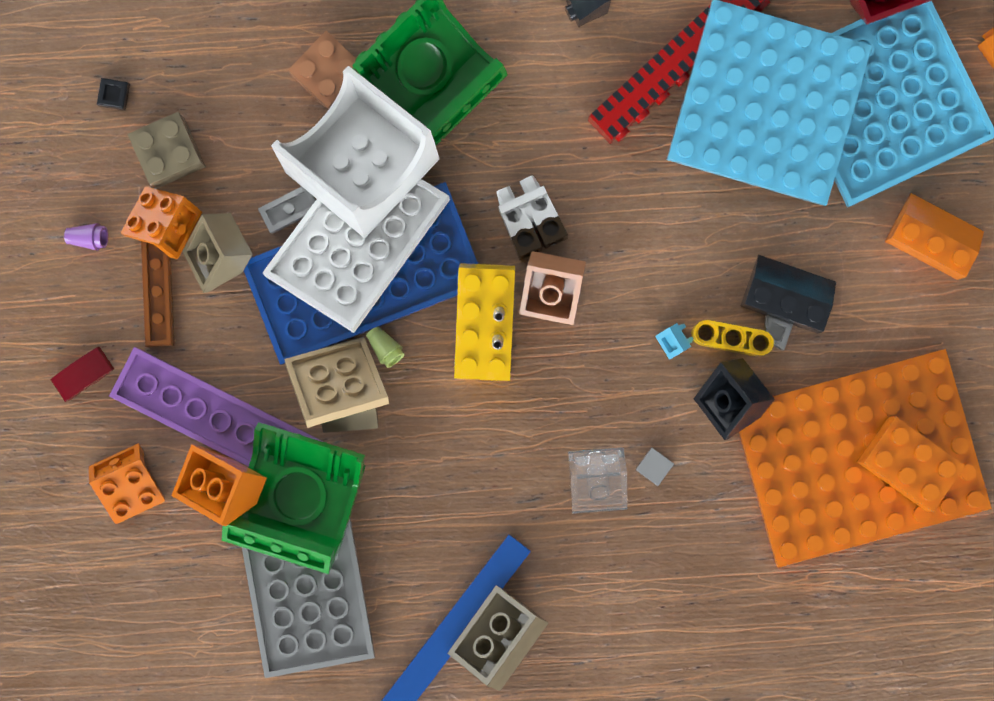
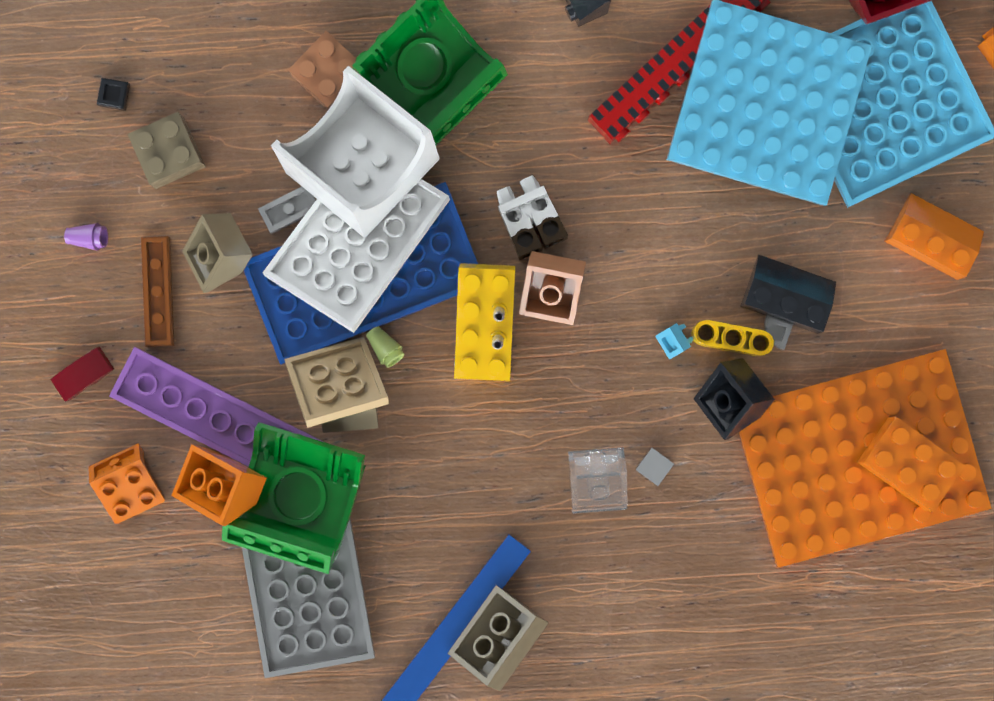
orange bracket [121,187,202,259] -> none

